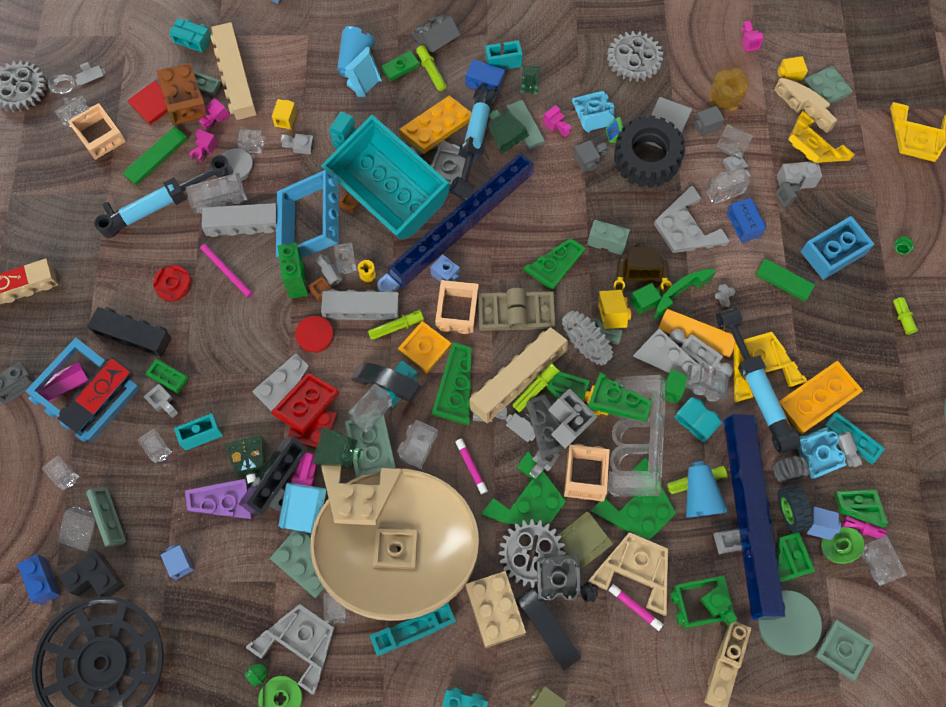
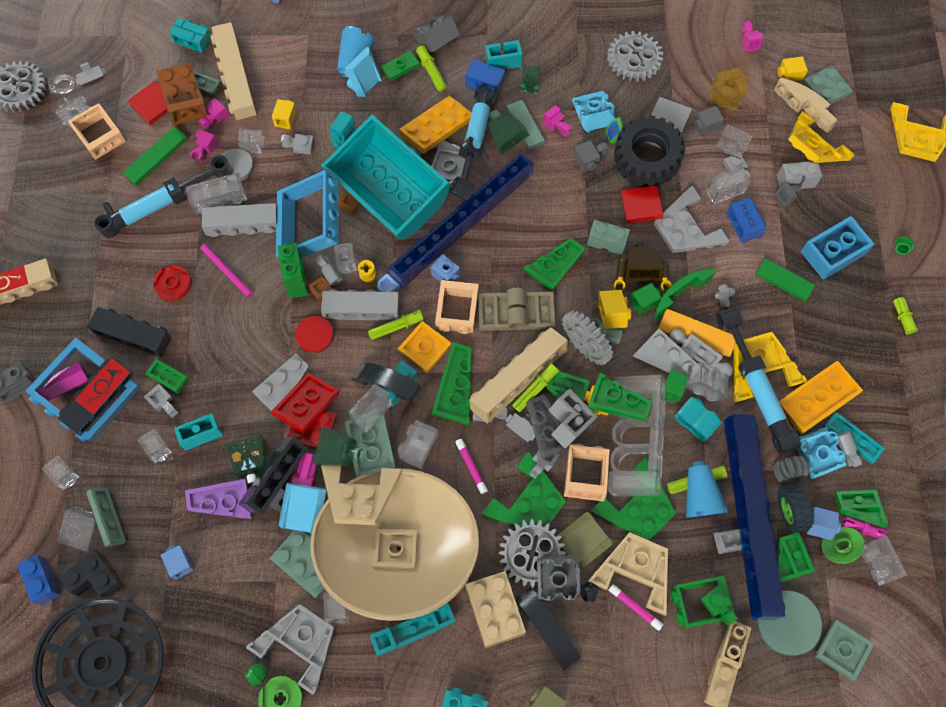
none -> red tile [621,186,663,223]

